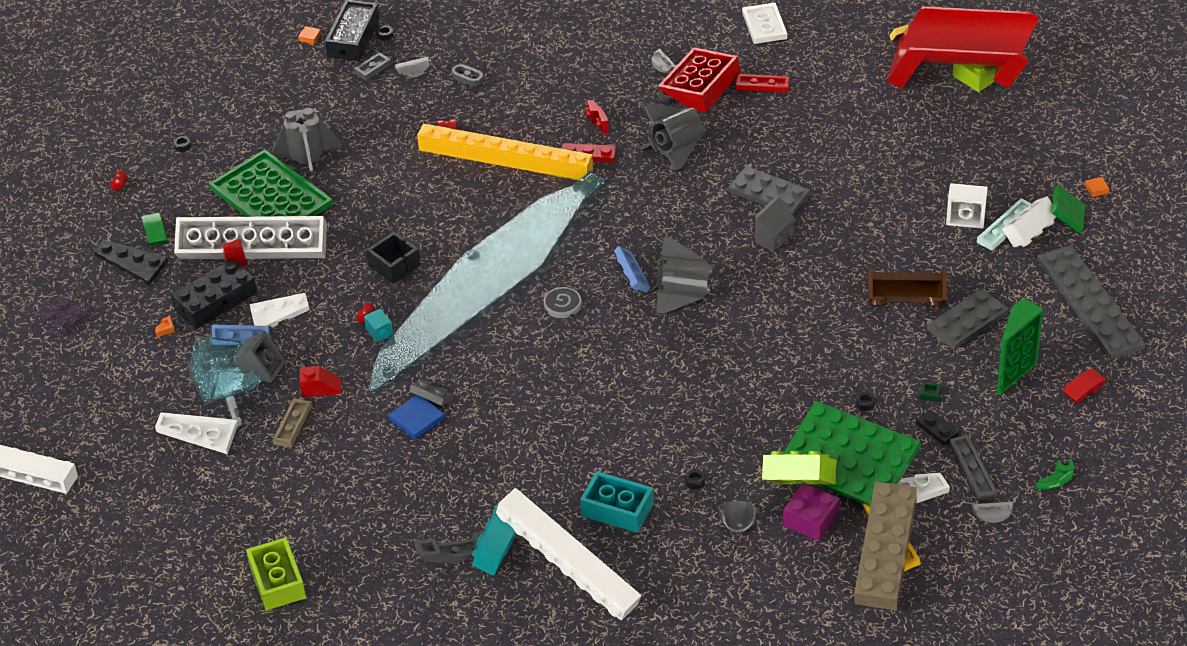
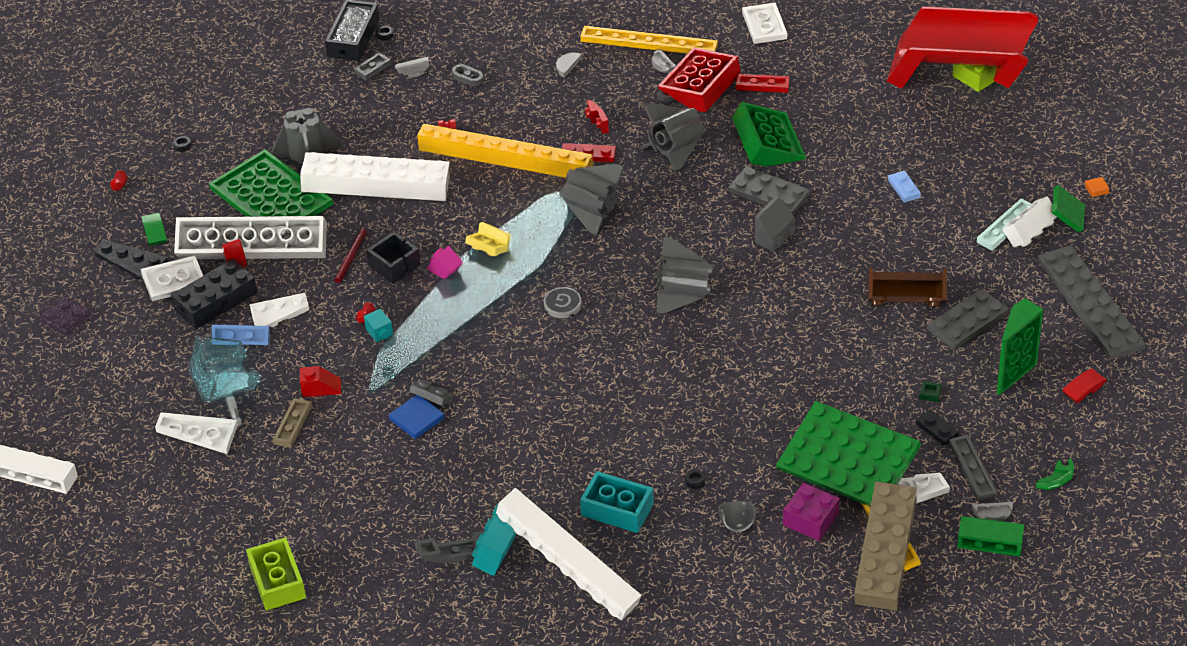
orange tile [155,316,175,337] -> none
dark grey slope [233,331,286,383] -> none
tile [298,26,321,44] -> none
medium blue plate [614,246,651,293] -> none
brick [762,451,837,485] -> none
black tile [855,393,876,411] -> none
light yellow tile [889,25,909,41] -> none
white brick [946,183,987,228] -> none
none -> white plate [141,255,203,301]
none -> white brick [300,152,449,201]
none -> dark red bar [334,228,367,283]
none -> dark pink slope [427,246,463,279]
none -> light yellow bracket [465,222,510,256]
none -> tile [556,53,582,78]
none -> dark grey brick [559,164,624,235]
none -> yellow plate [580,26,718,54]
none -> green slope [732,102,806,167]
none -> light blue plate [888,171,921,202]
none -> green brick [957,516,1024,556]

